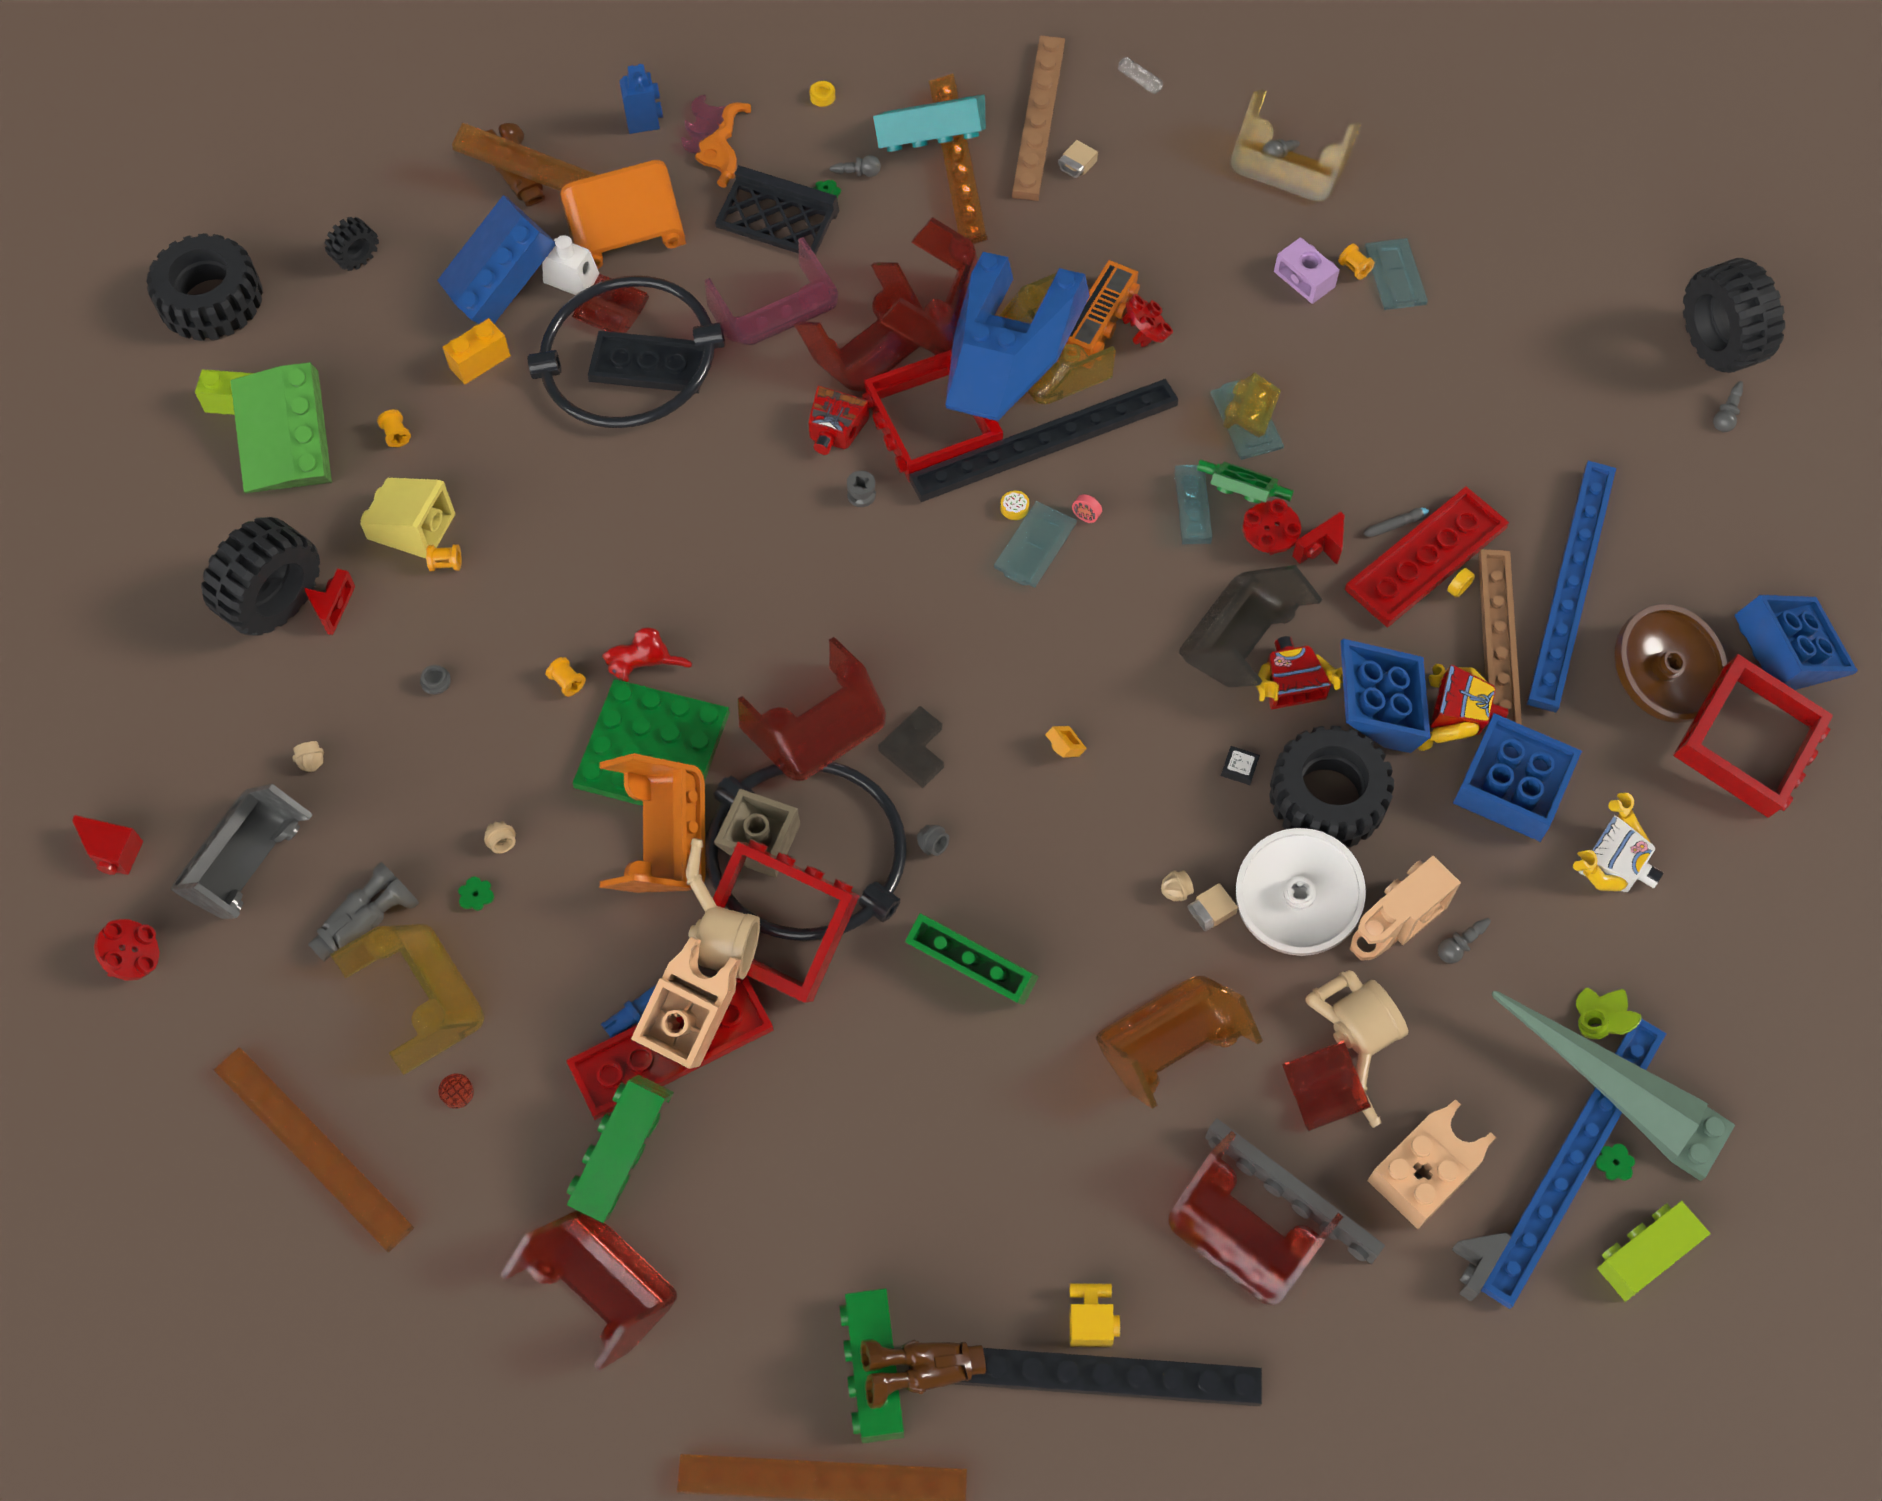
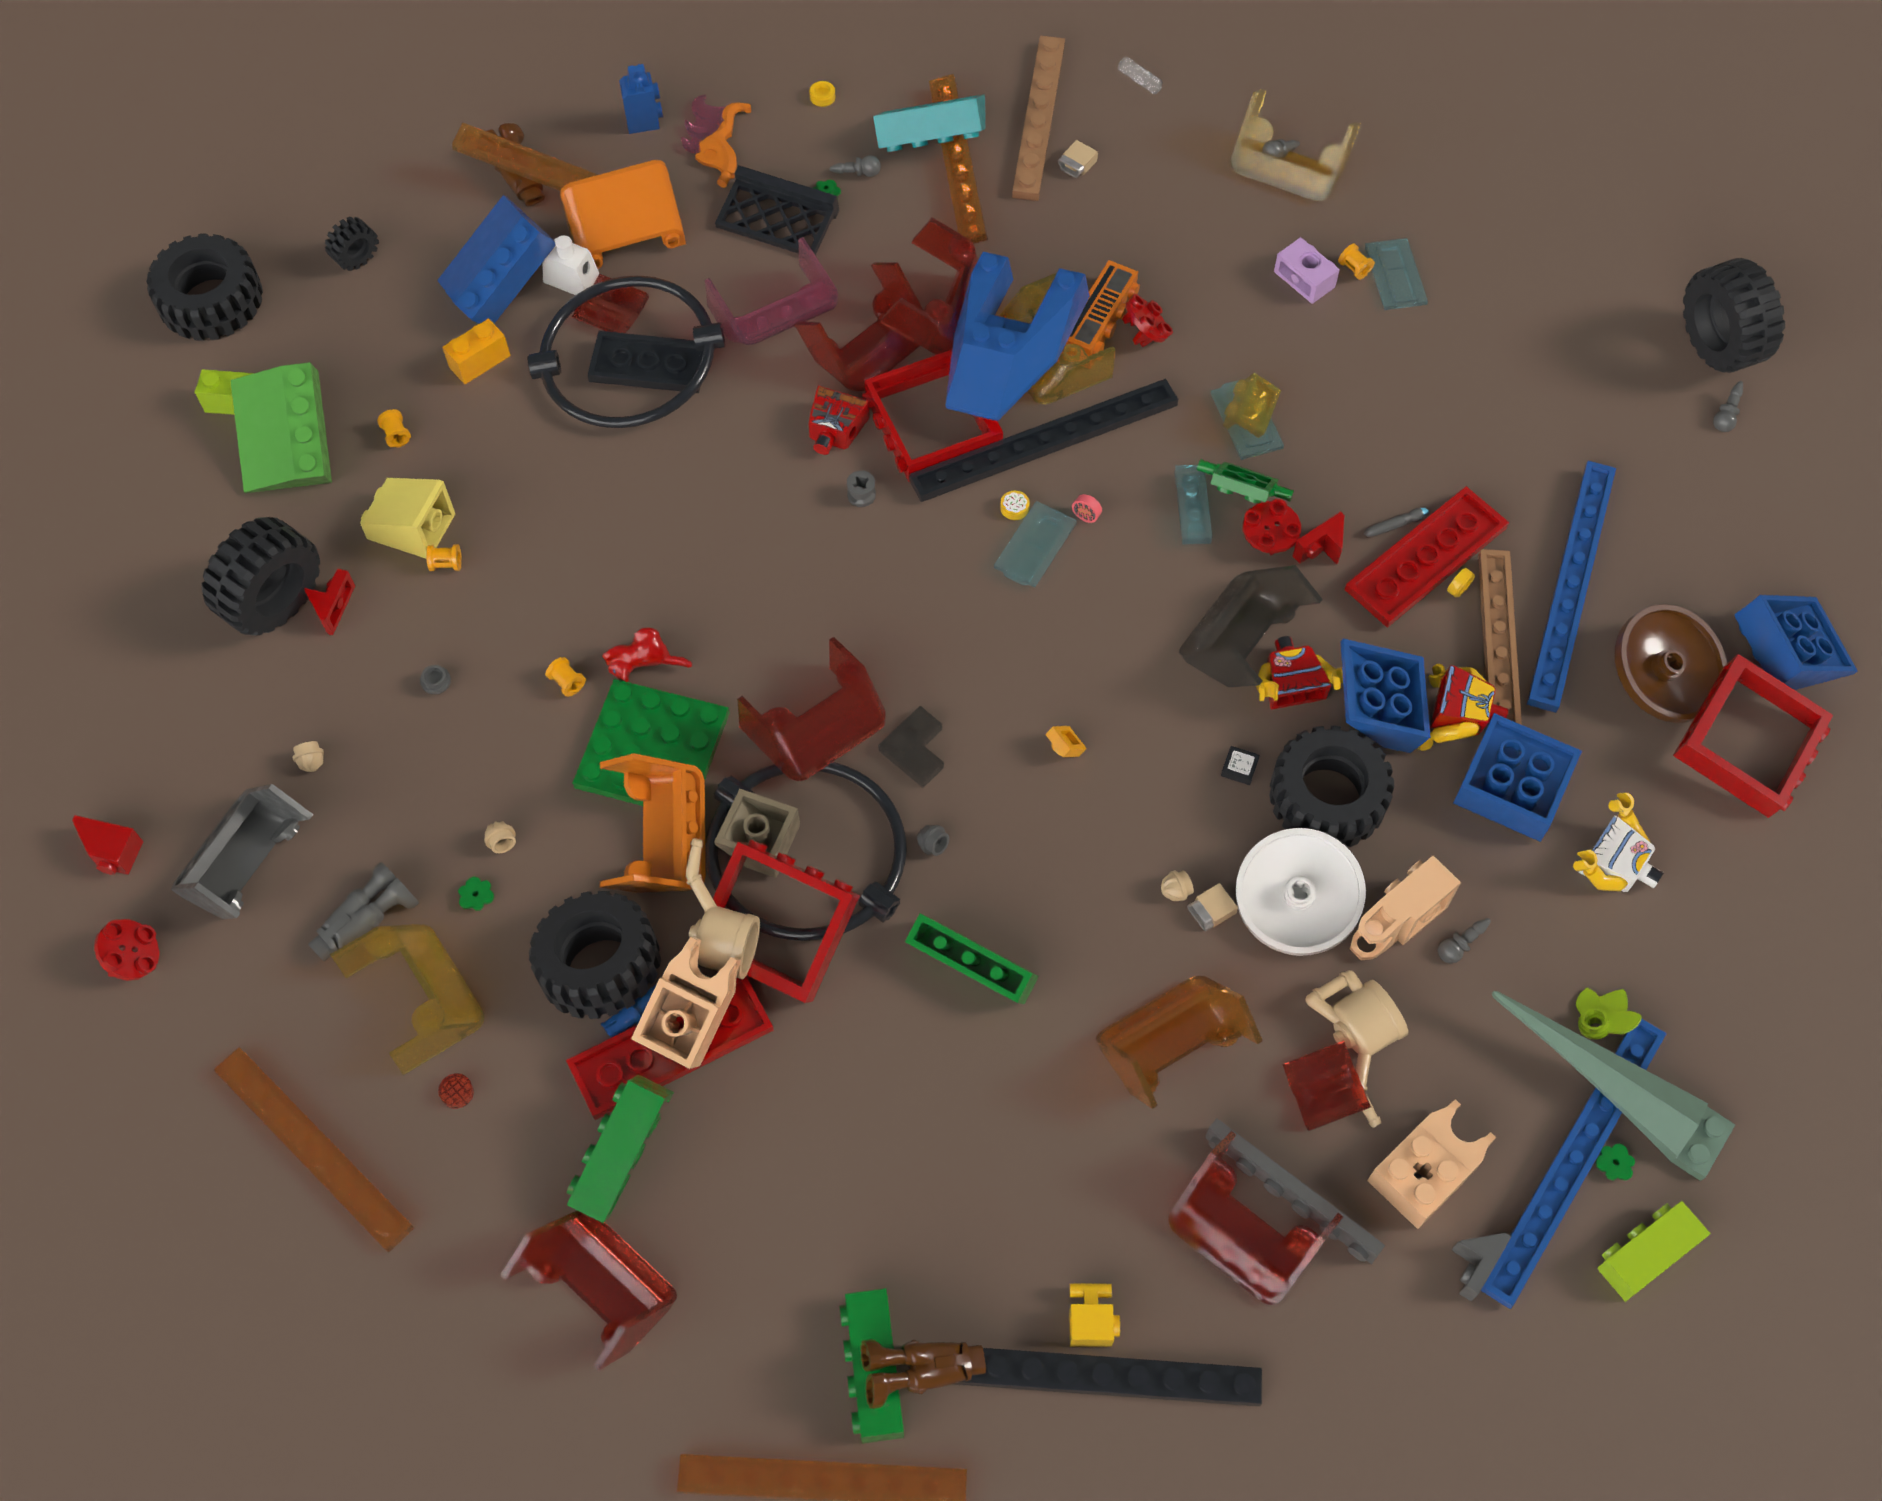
none -> black tyre [529,891,661,1019]

